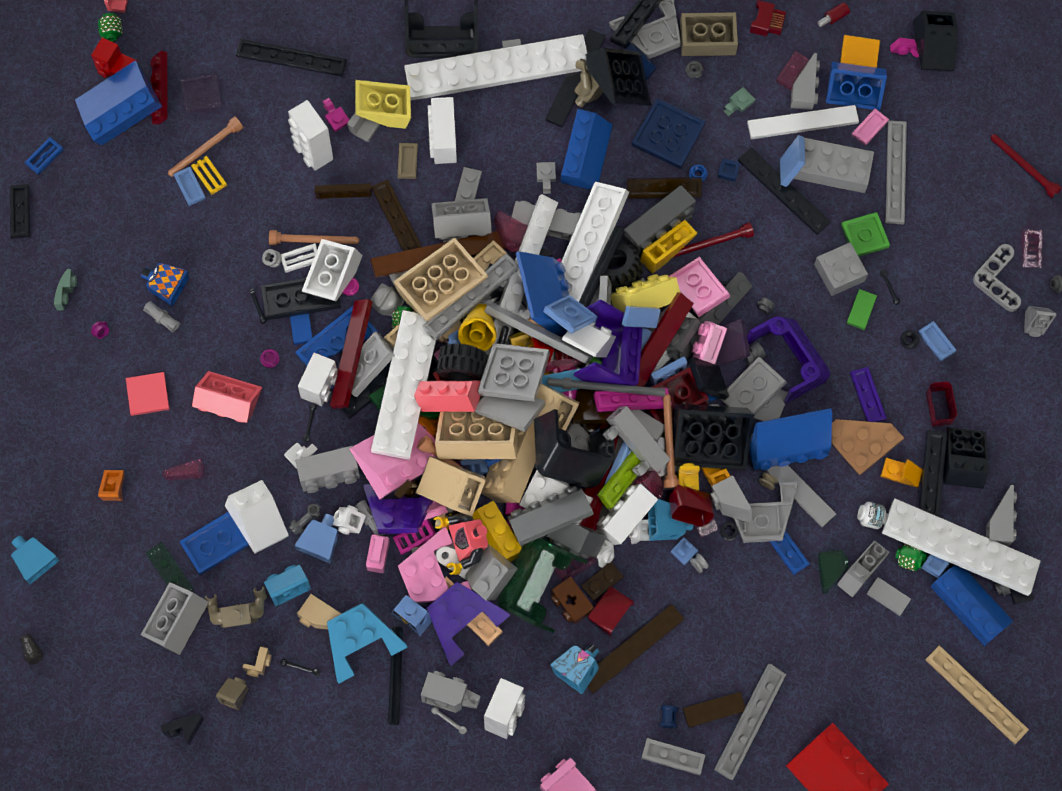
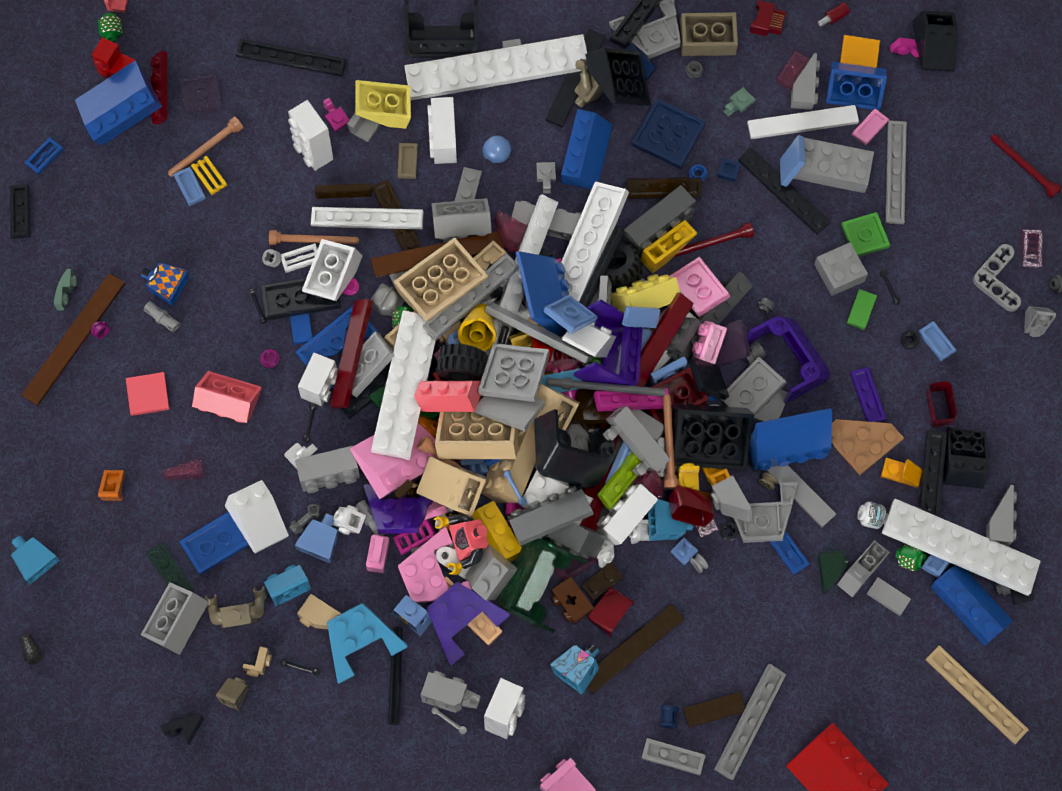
none -> reddish brown tile [22,273,125,406]
none -> white tile [311,207,424,229]
none -> medium blue hair [482,135,512,163]
none -> medium blue hinge [504,470,527,506]

